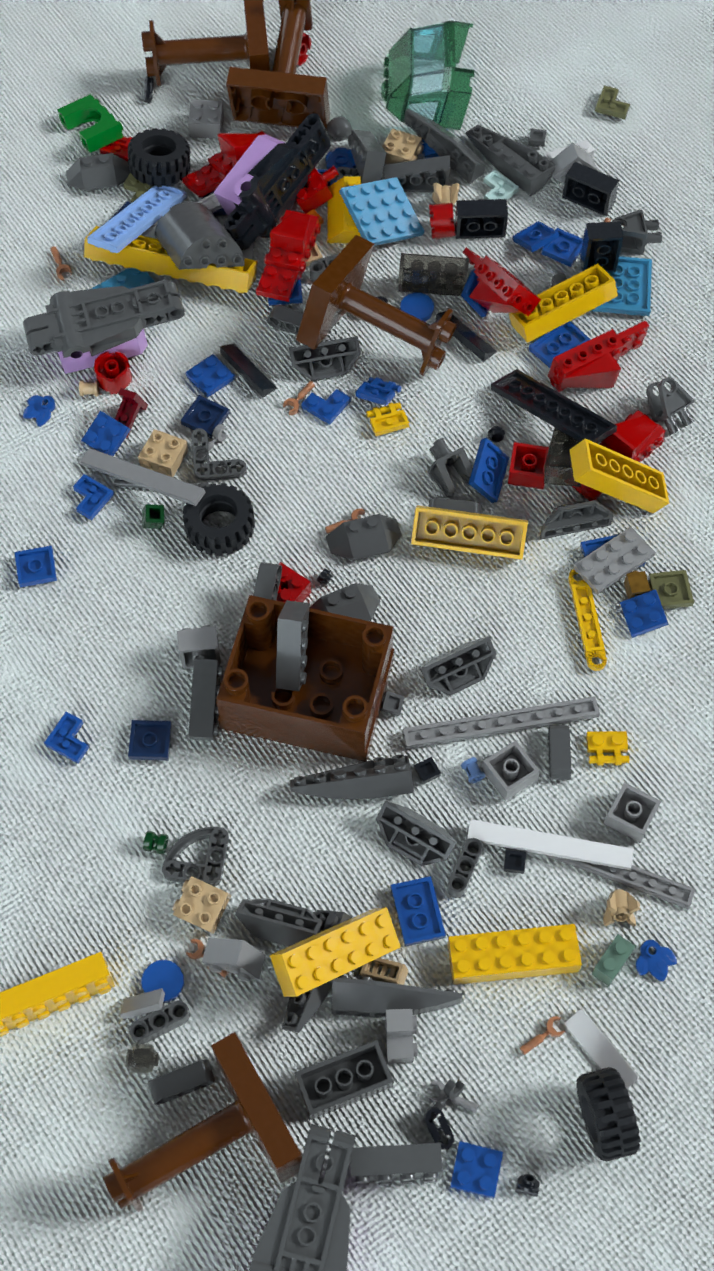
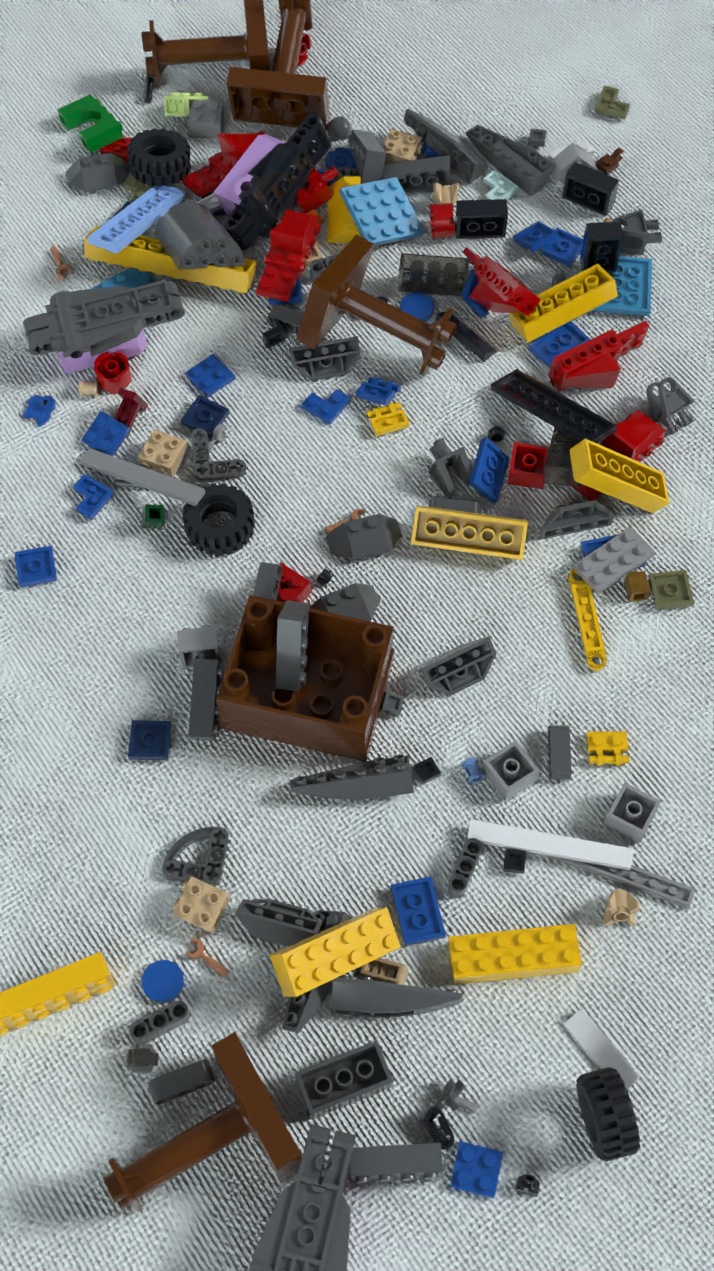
blue plate [44,712,89,764] -> none
light grey tile [120,988,165,1019] -> none
dark green wheel [143,831,169,855] -> none
light grey brick [202,938,265,982] -> none
black slope [220,344,277,398] -> none
nougat piece [283,381,315,415] -> none
dark grey wedge [376,801,456,866] -> none
clear green windscreen [381,21,475,130] -> none
light grey brick [385,1009,418,1064] -> none
light grey plate [403,696,600,749] -> none
nougat piece [519,1016,565,1055] -> none
sand green brick [592,934,636,986] -> none
blue plate [620,589,669,638] -> none
blue plate [636,940,677,982] -> none
none -> yellowish green bracket [164,93,208,117]
none -> black bracket [263,319,286,349]
none -> reddish brown plate [596,148,624,175]

